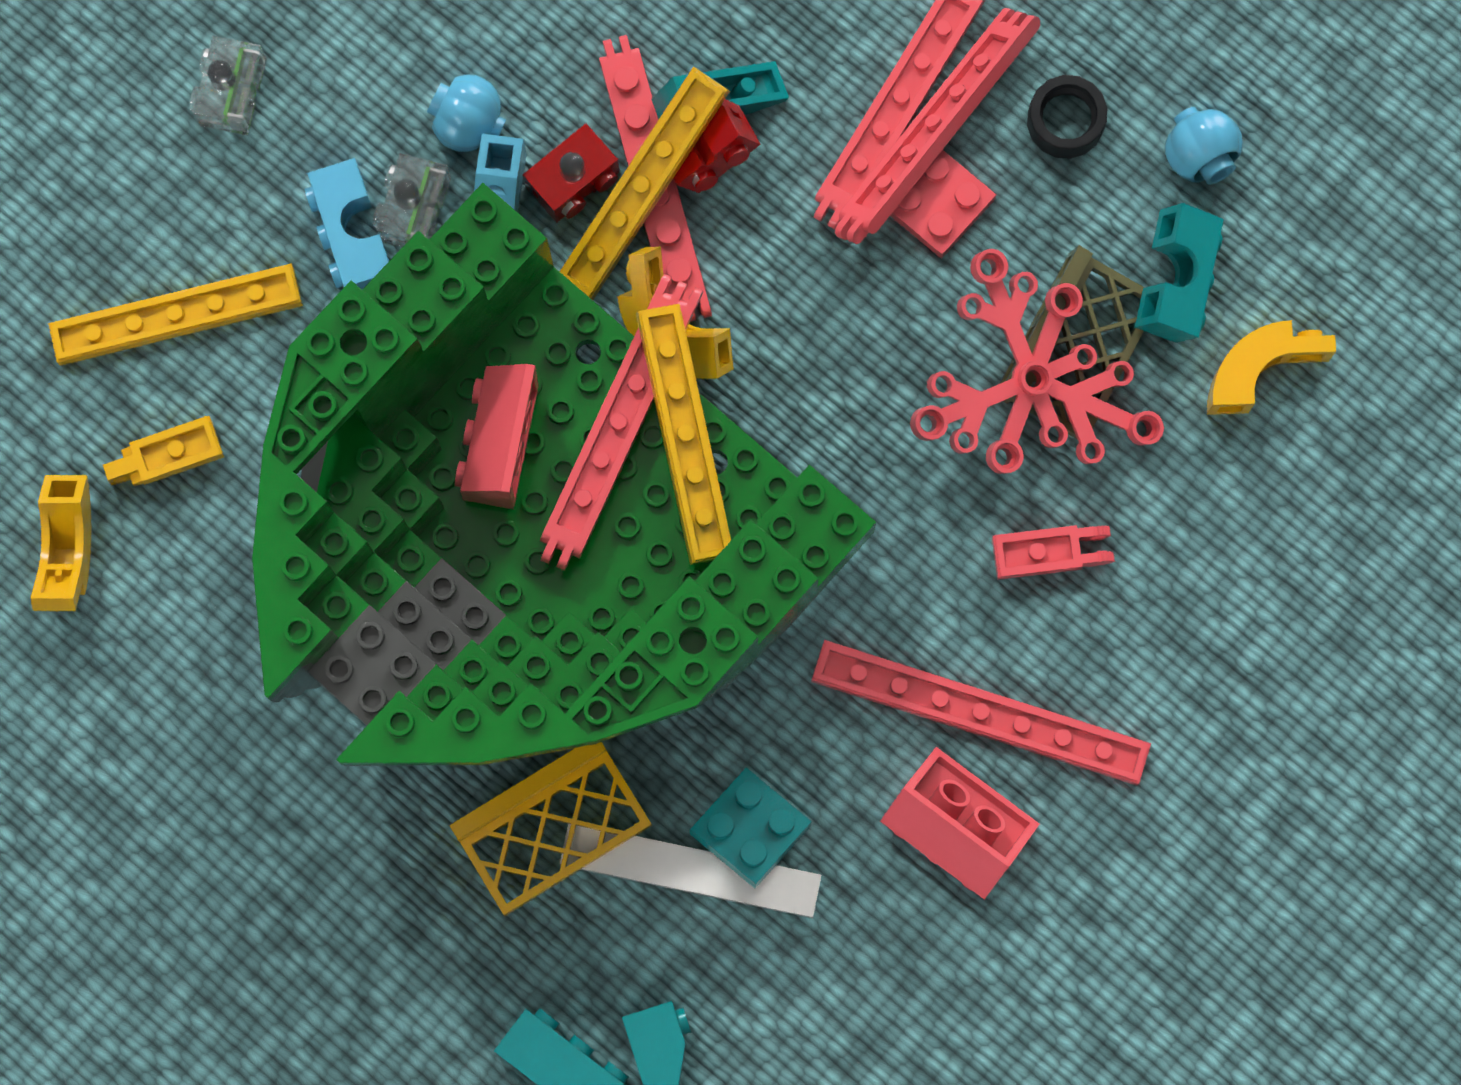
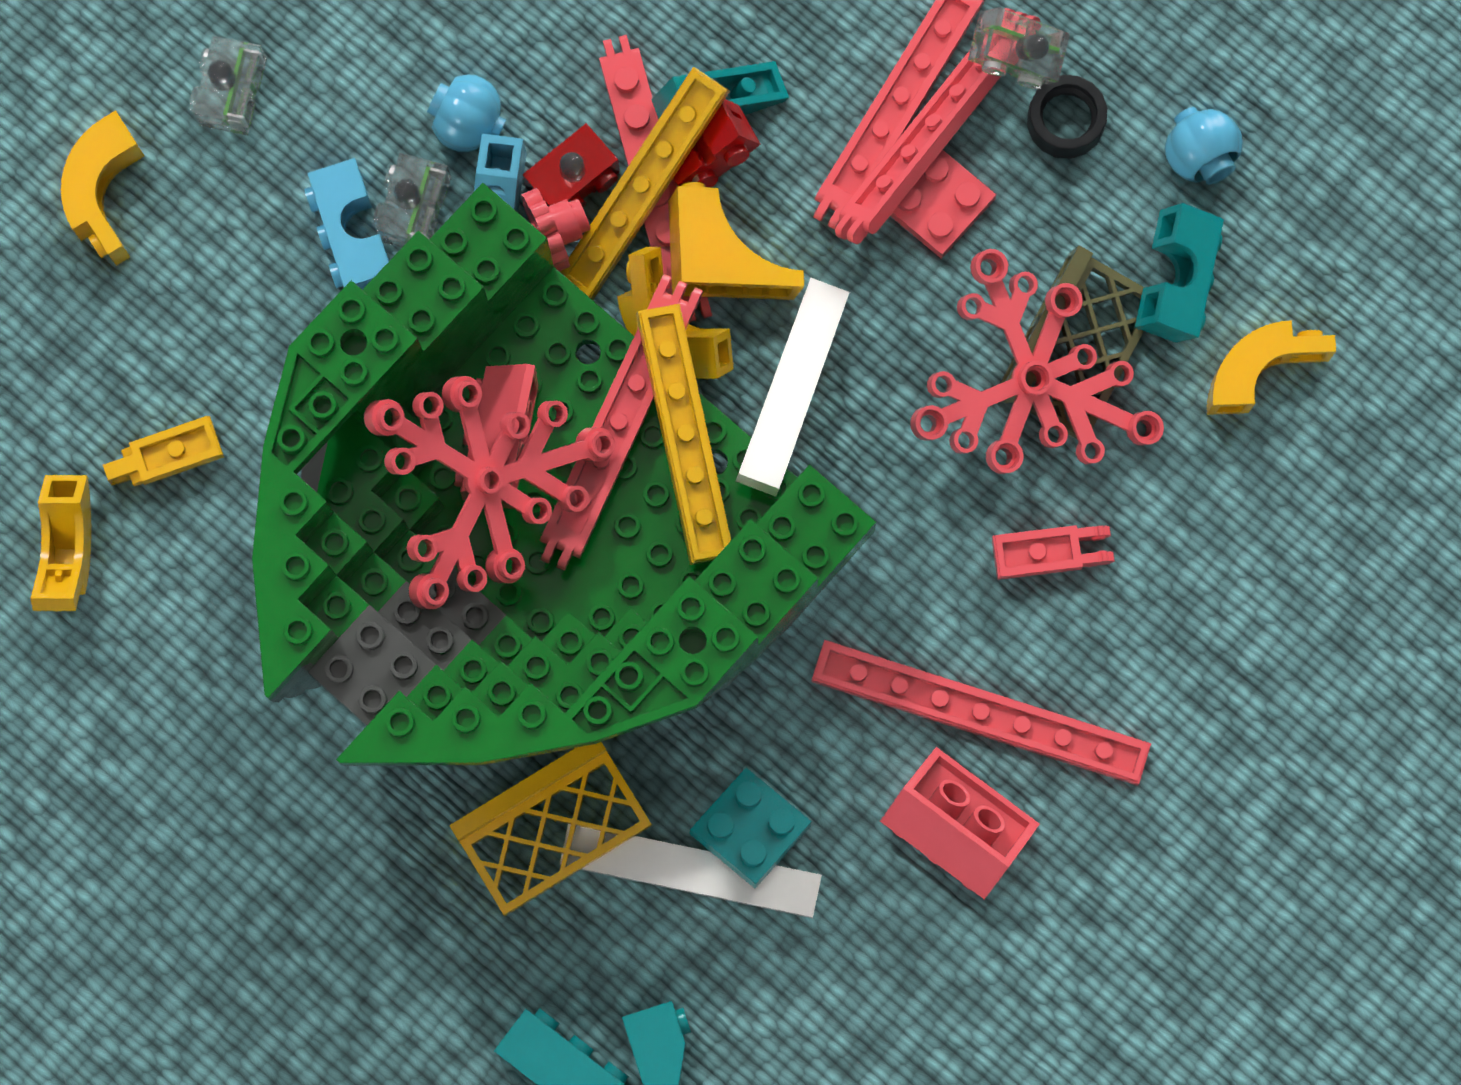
yellow tile [48,263,303,366] -> none
none -> yellow arch [61,110,145,266]
none -> coral plant [364,376,615,609]
none -> coral plant [521,188,591,271]
none -> yellow arch [668,182,804,300]
none -> white tile [736,278,850,496]
none -> clear piece [968,7,1070,89]

